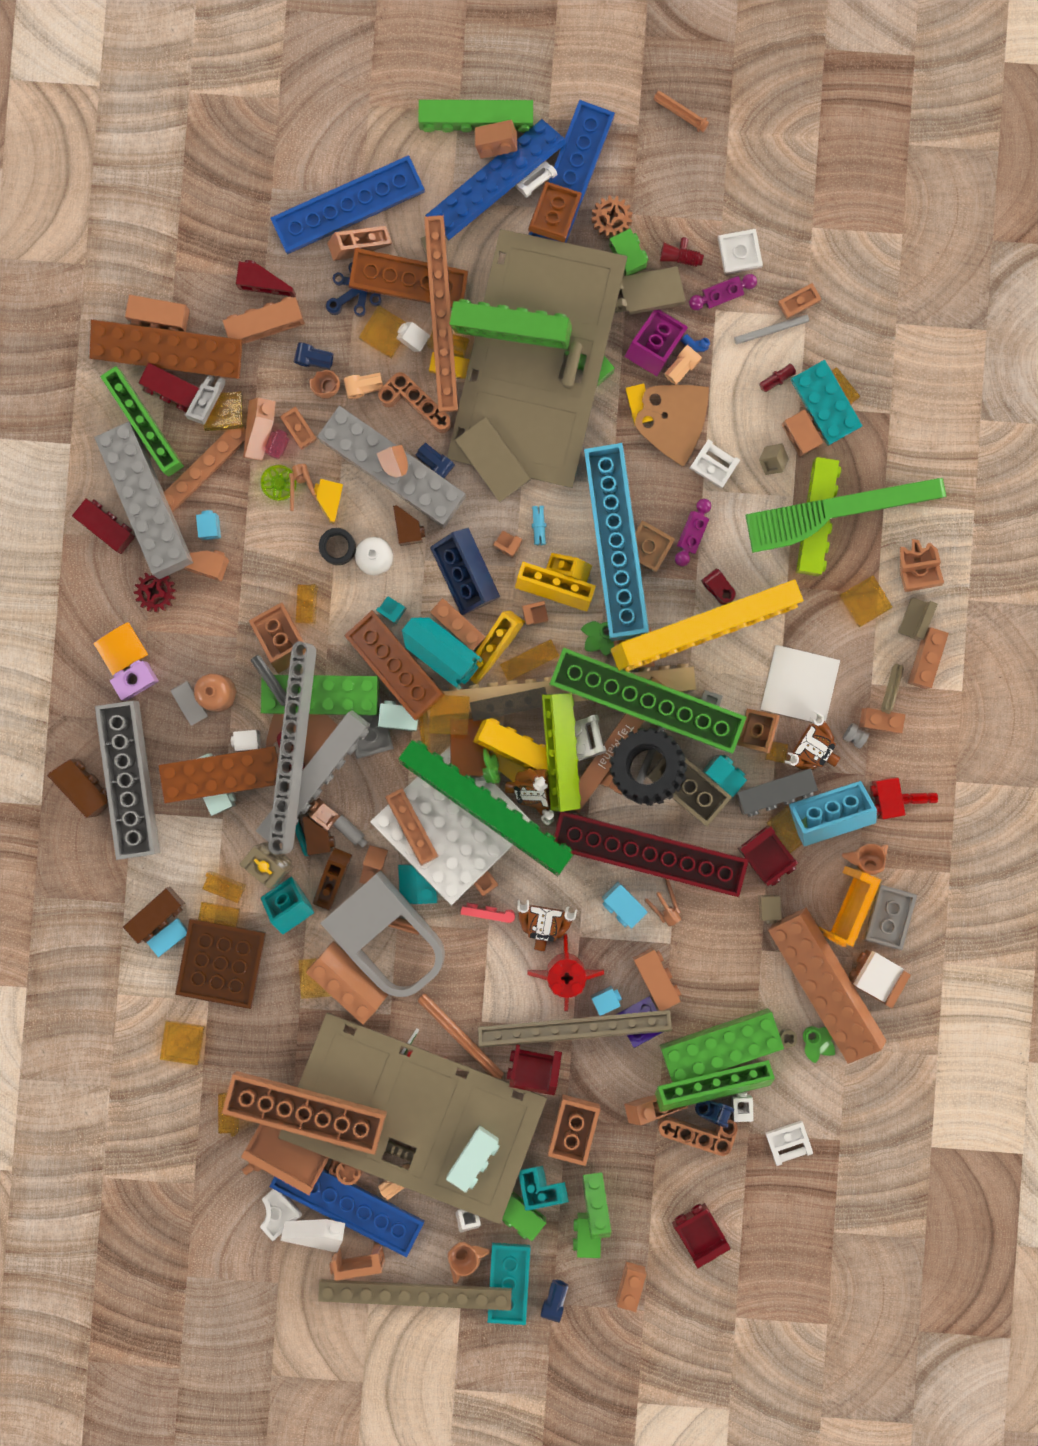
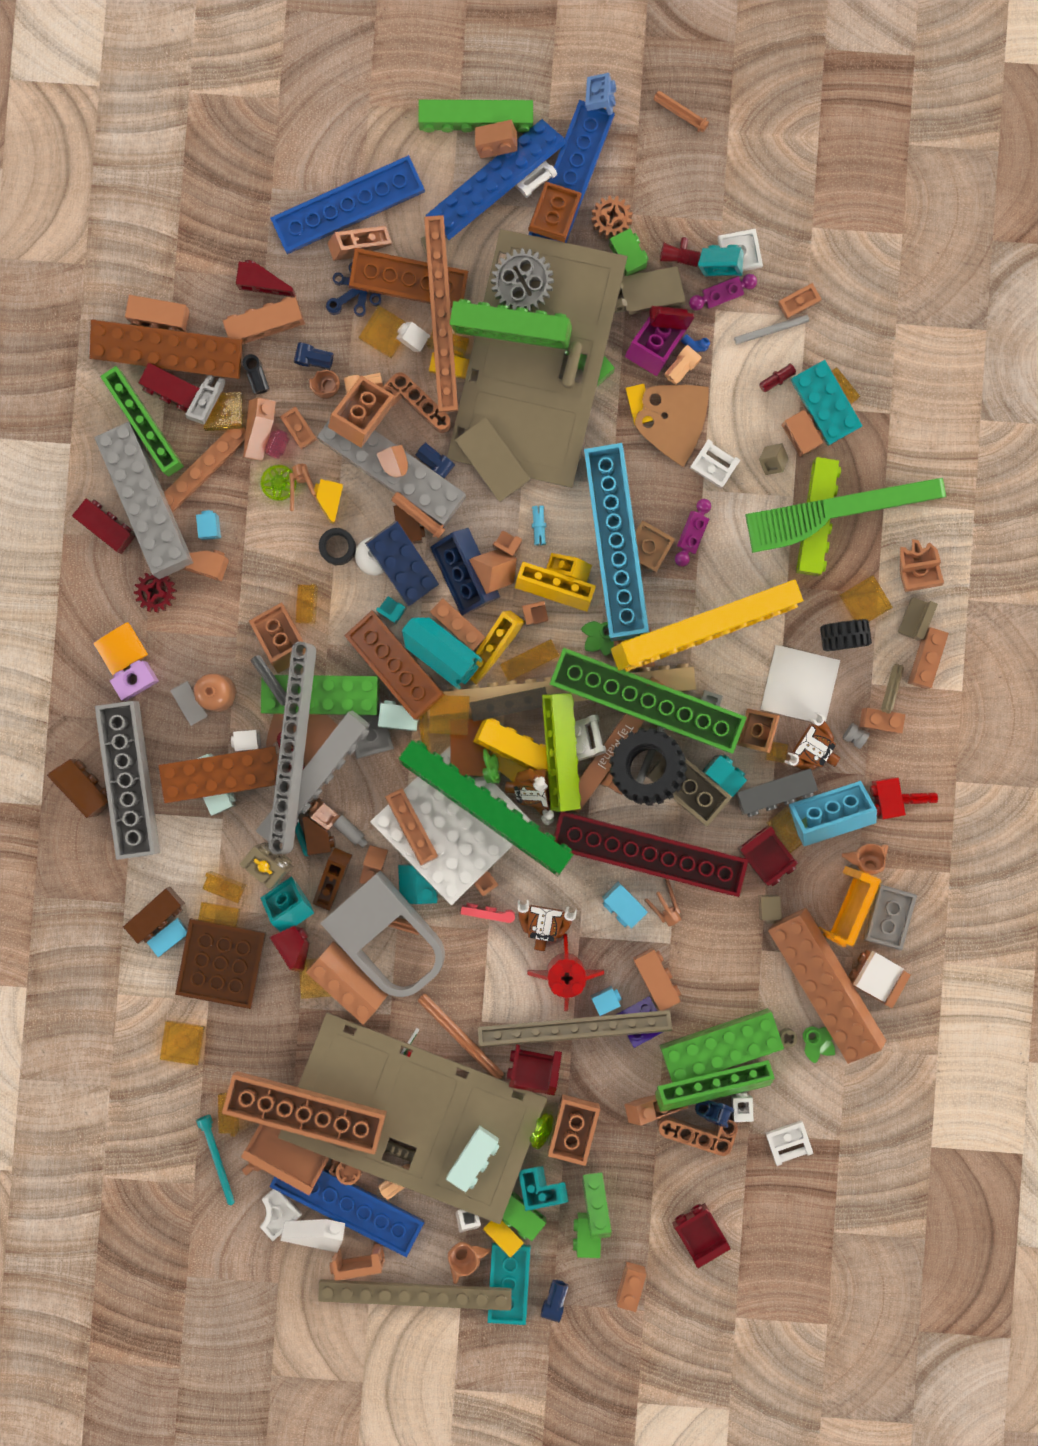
dark red piece [701,568,736,605] -> none
none -> teal piece [196,1115,235,1206]
none -> black piece [242,354,270,395]
none -> dark red slope [270,926,310,972]
none -> nougat brick [328,375,394,448]
none -> dark blue plate [365,521,439,606]
none -> nougat axle [391,492,445,539]
none -> nougat slope [469,549,517,594]
none -> yellow tile [483,1221,524,1258]
none -> light grey gear [491,248,554,312]
none -> clear neon green wheel [530,1113,554,1150]
none -> medium blue bracket [585,73,616,115]
none -> dark red panel [649,306,695,330]
none -> teal slope [698,245,744,276]
none -> black tyre [820,619,872,652]

